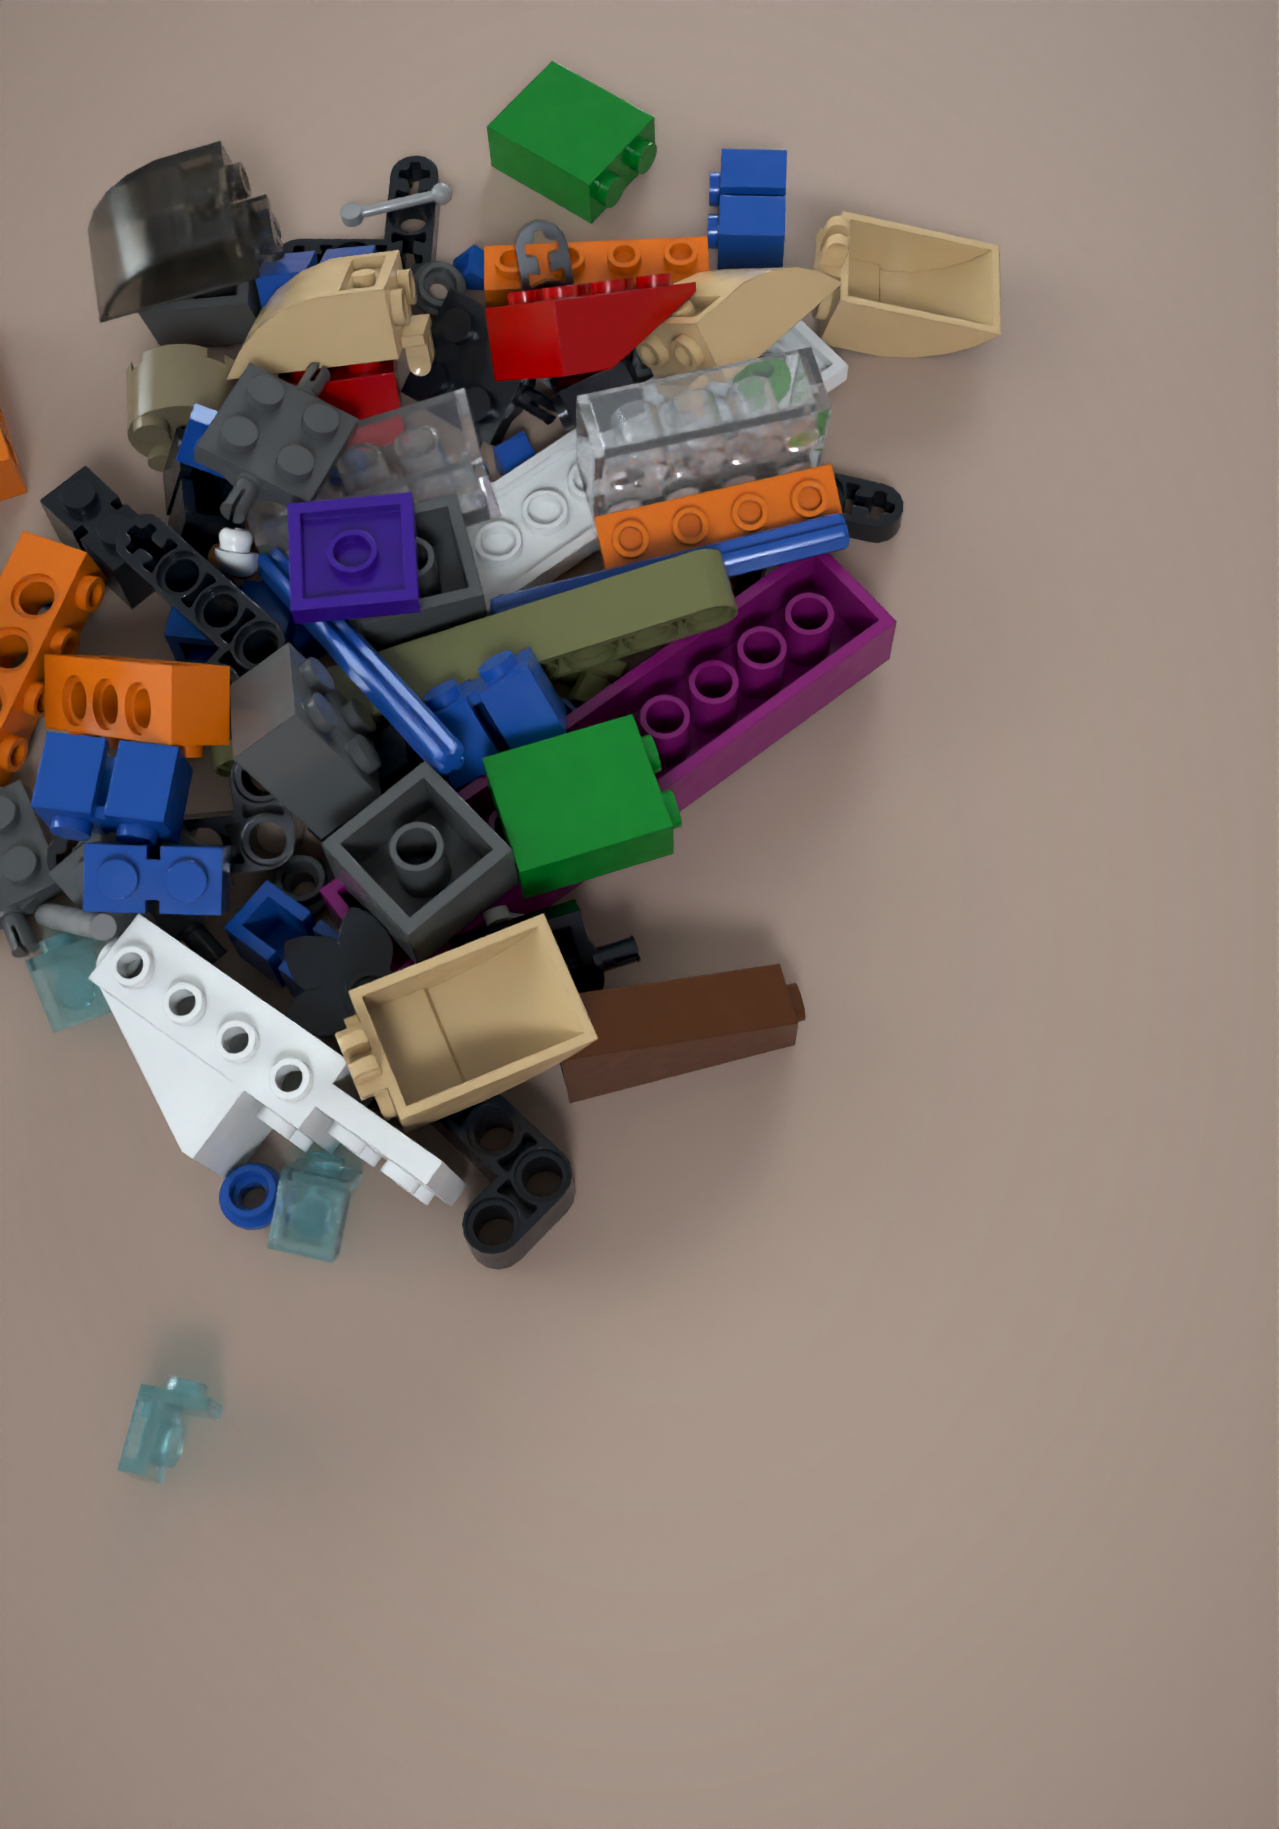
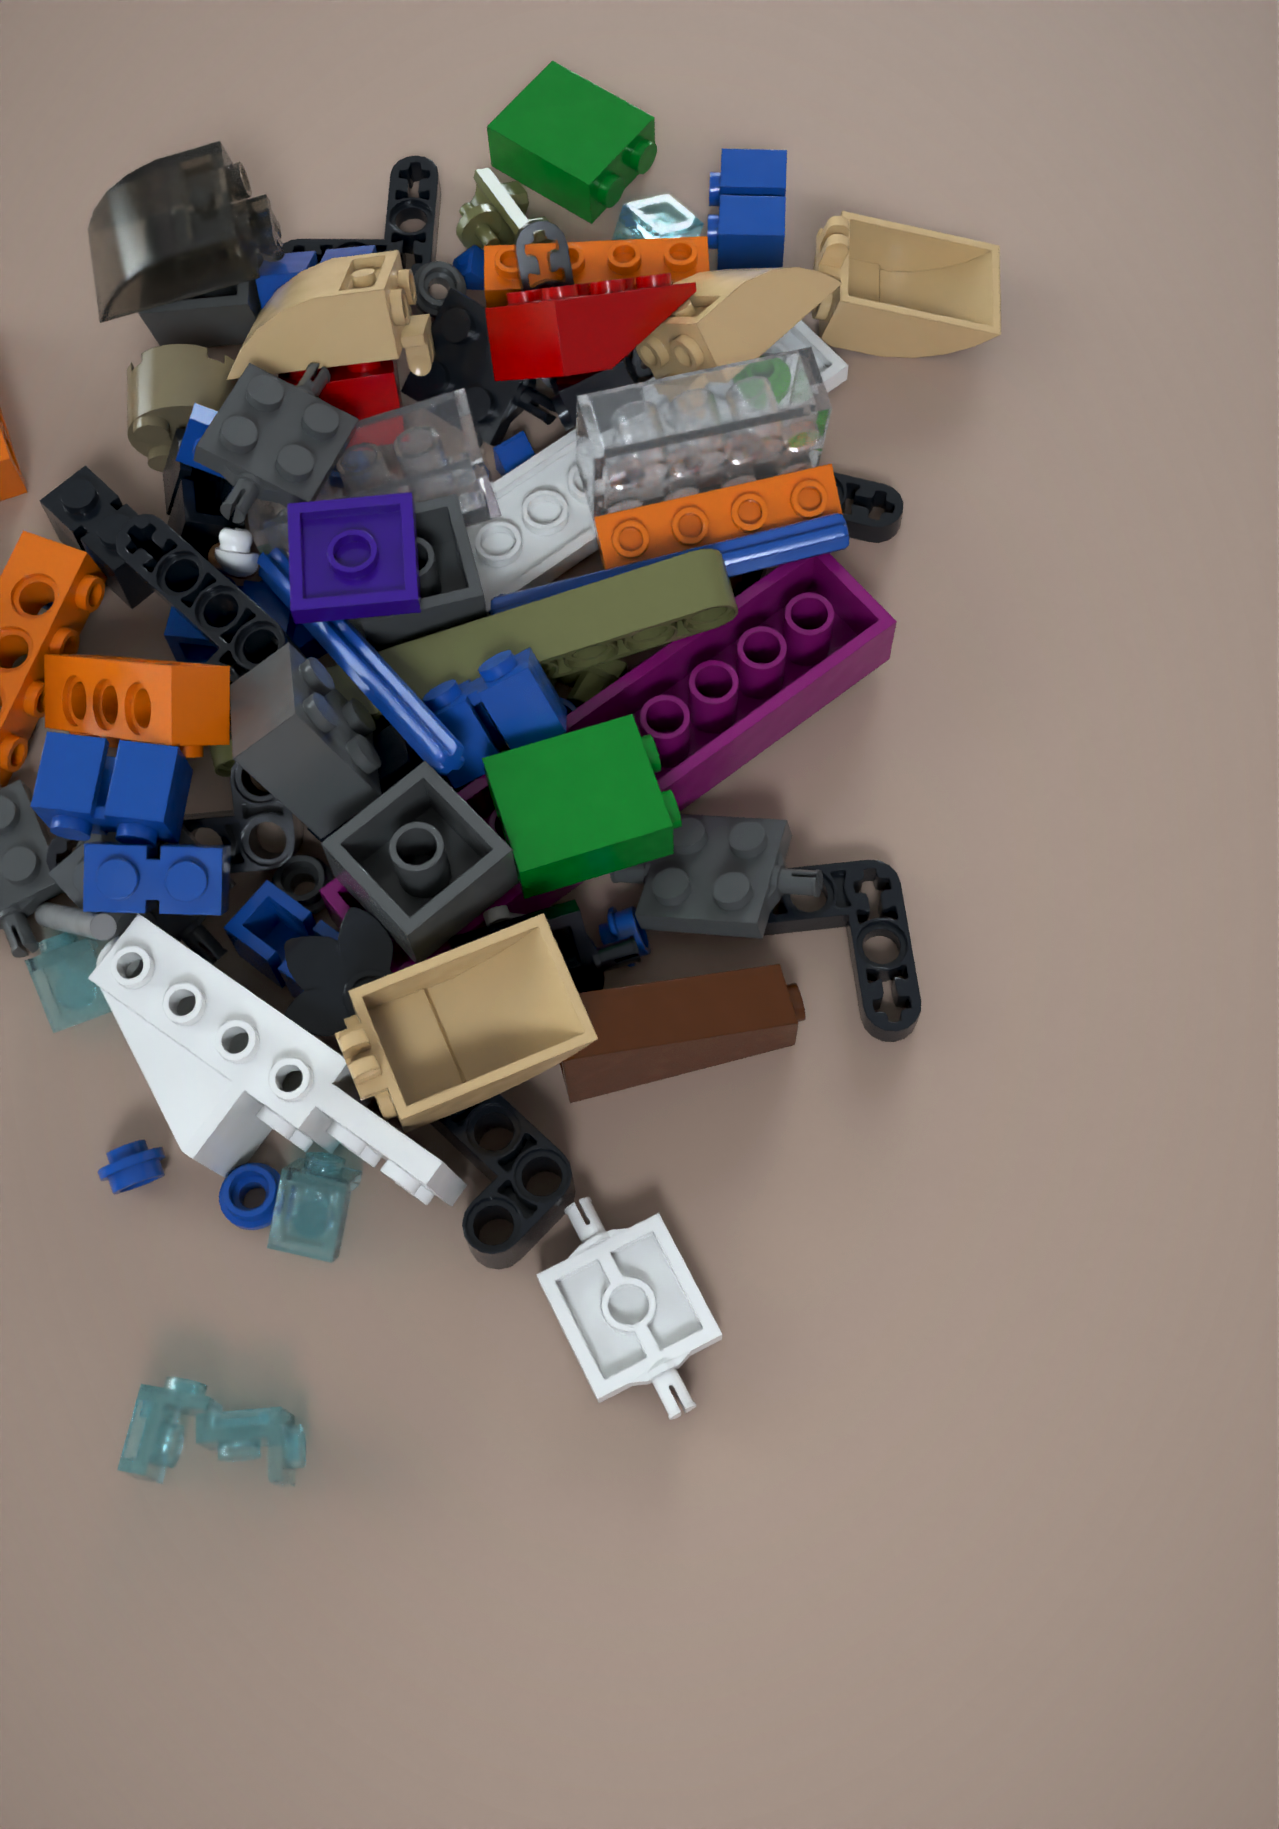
light grey hinge [340,183,452,227] -> none
none -> blue plate [98,1140,166,1194]
none -> clear light blue bracket [196,1407,306,1488]
none -> olive hips [456,168,553,249]
none -> white plate [536,1197,722,1420]
none -> blue plate [599,906,651,967]
none -> dark grey plate [610,814,823,939]
none -> clear light blue bracket [612,193,704,240]
none -> black beam [764,860,921,1042]

